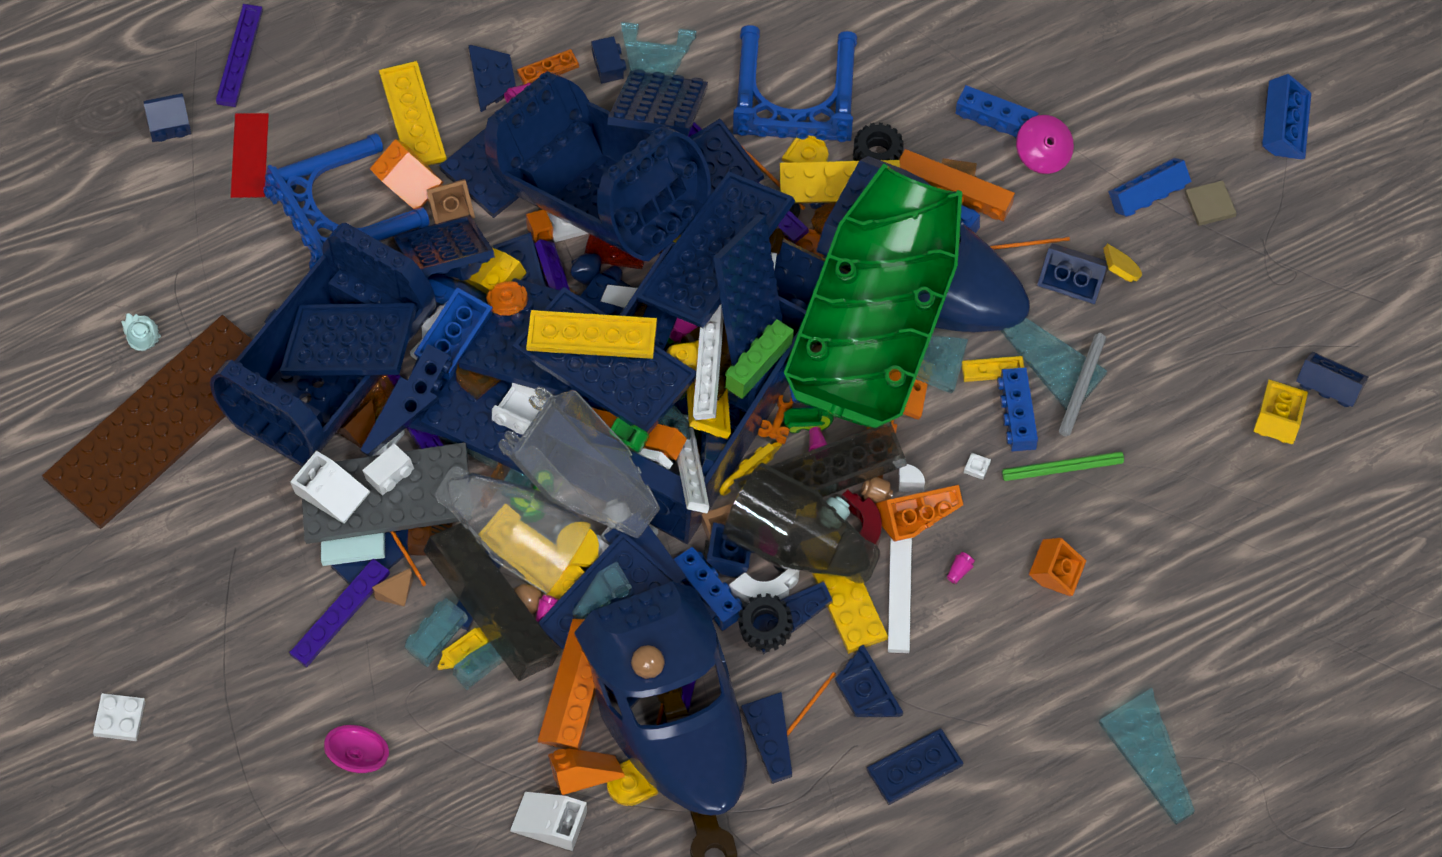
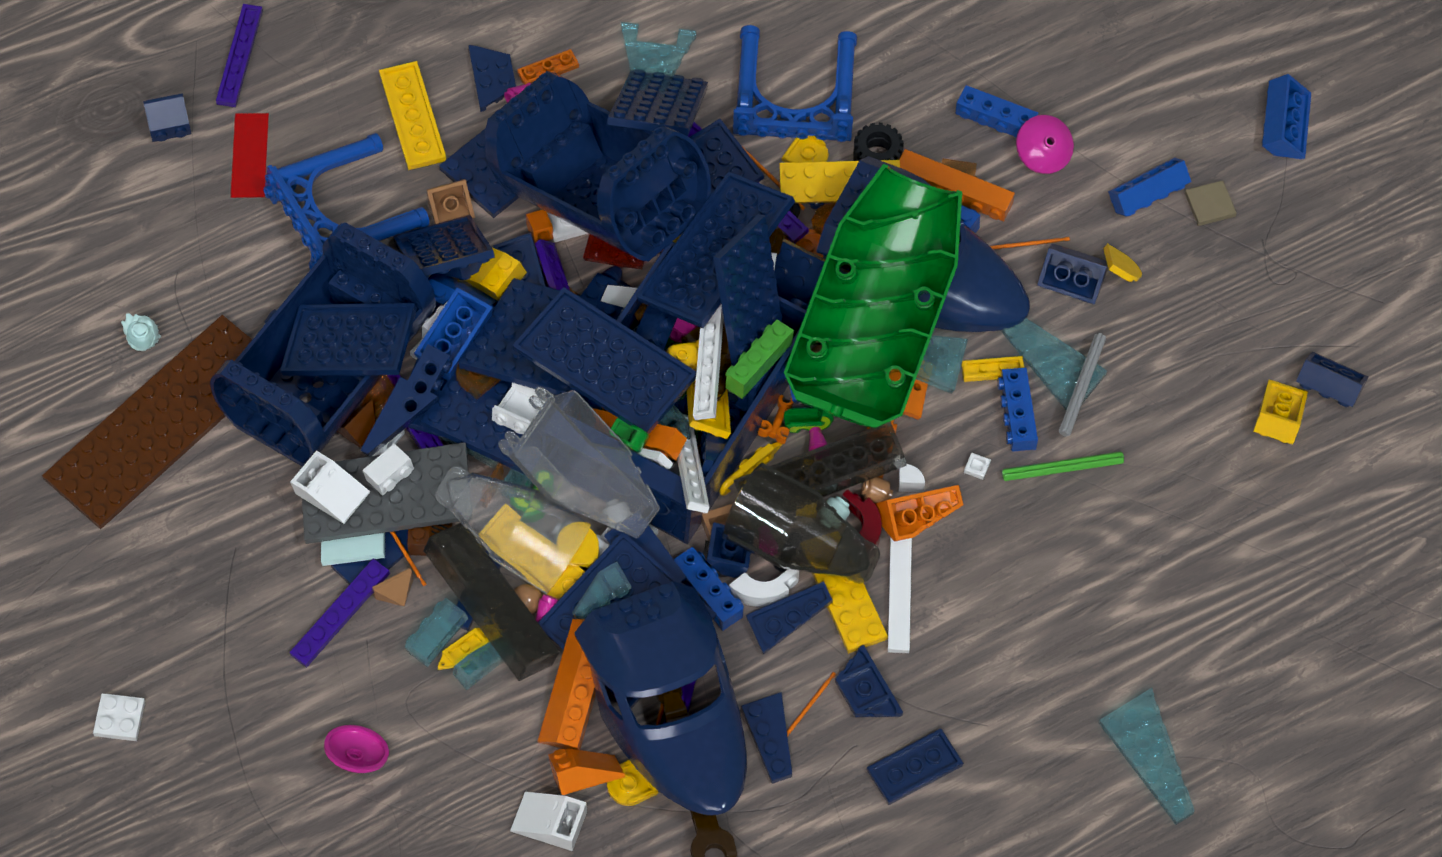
slope [370,139,444,209] -> none
orange tile [486,281,528,316] -> none
yellow plate [526,310,657,359] -> none
dark blue piece [571,253,602,285] -> none
dark blue brick [591,36,626,84] -> none
medium nougat hair [631,645,665,679] -> none
black tyre [738,593,793,652] -> none
dark pink cone [946,552,975,584] -> none
orange slope [1029,538,1086,596] -> none

